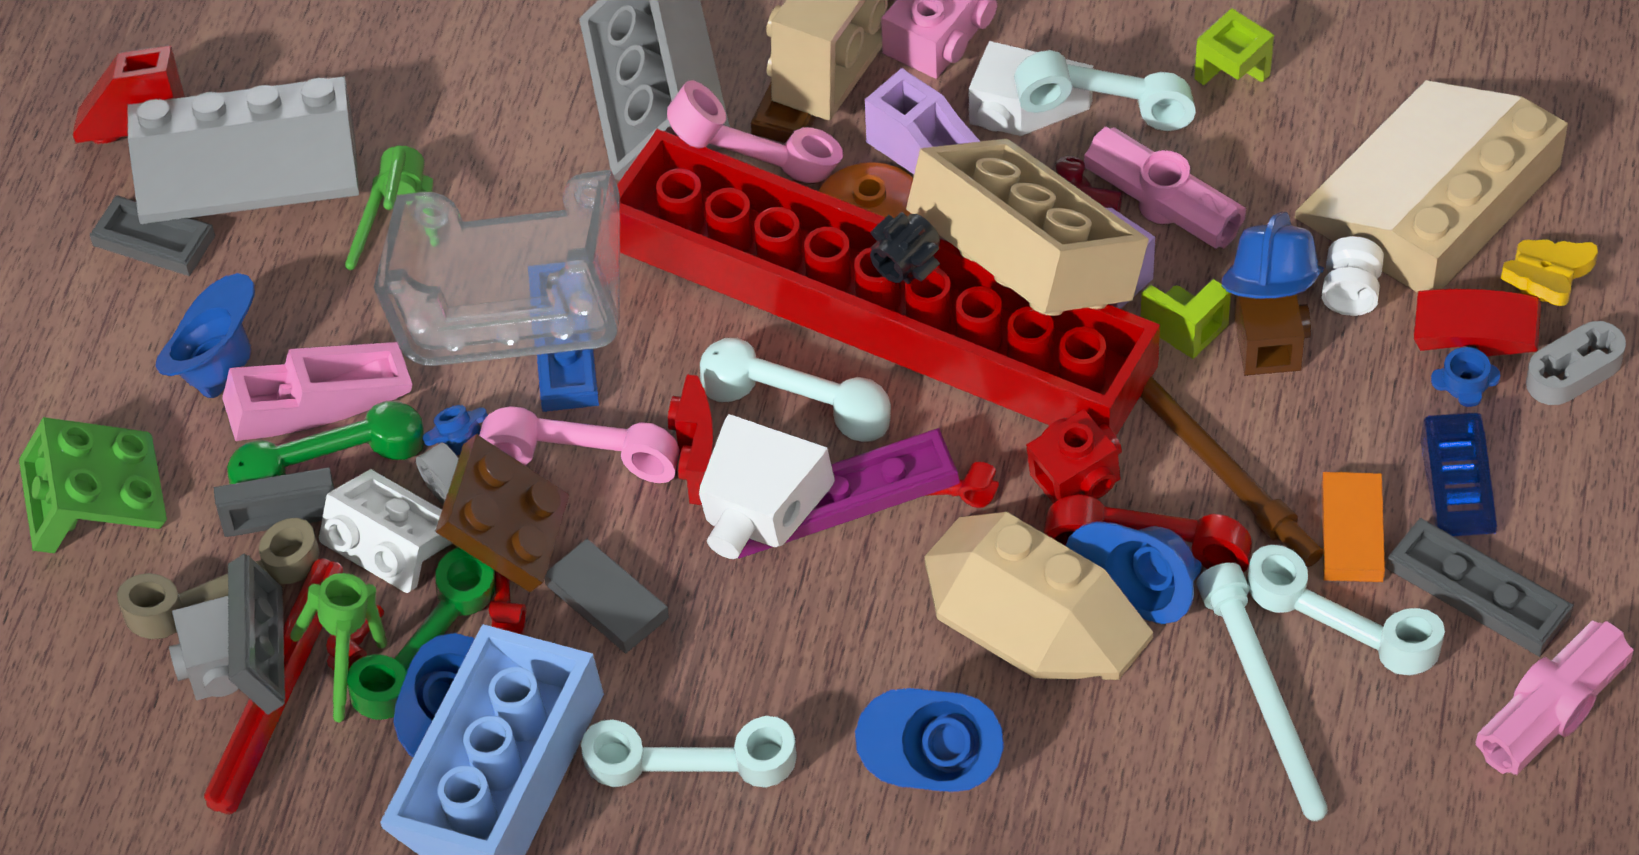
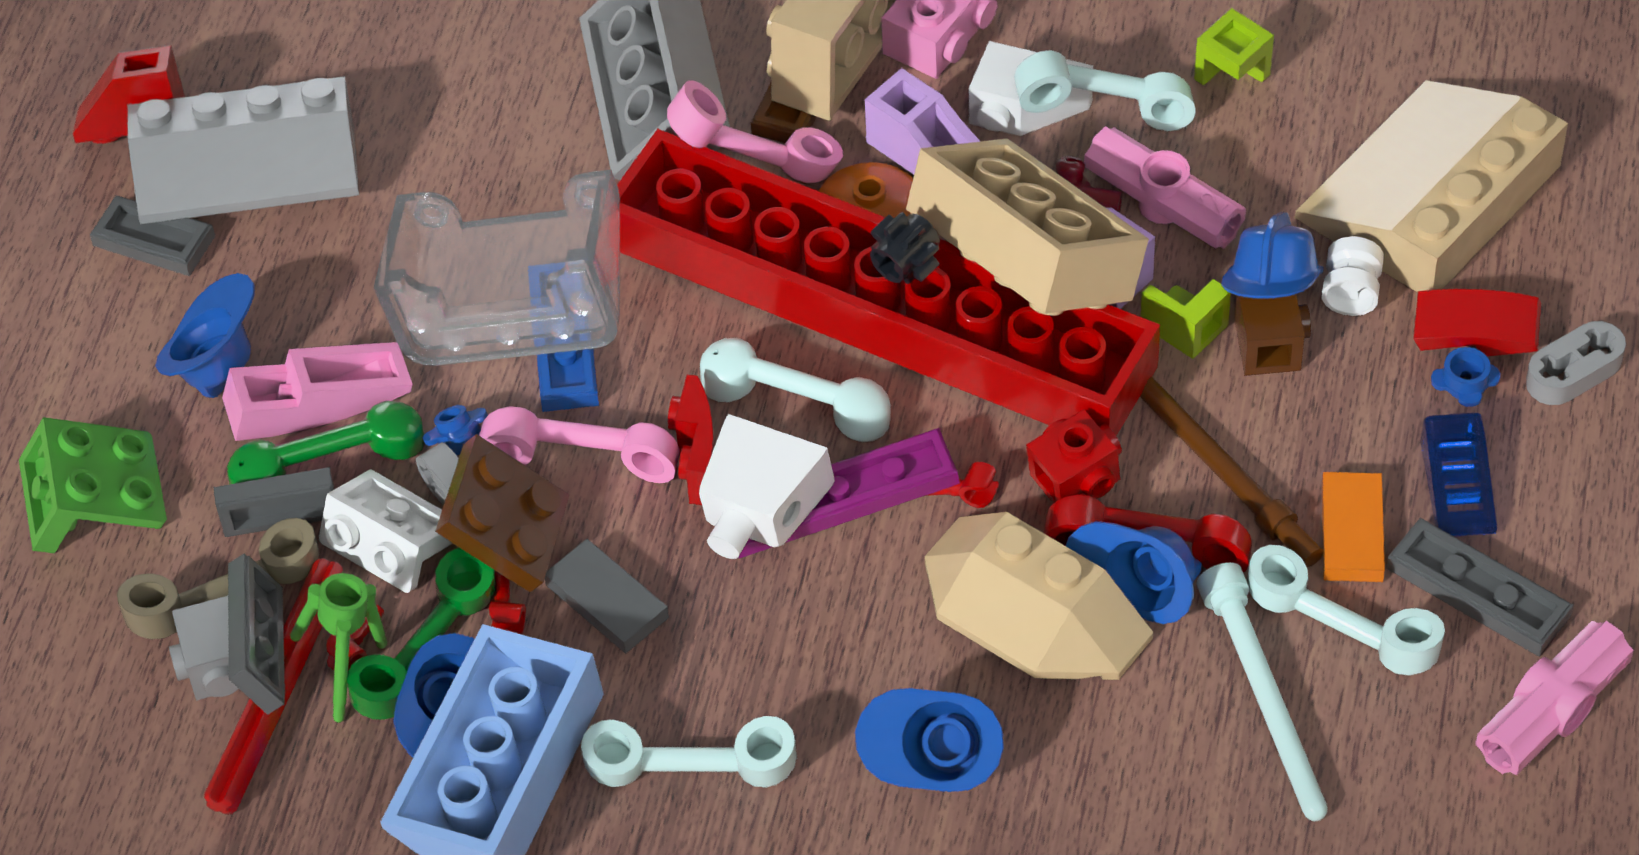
bright green plant [345,146,441,270] -> none
yellow animal [1501,239,1598,306] -> none

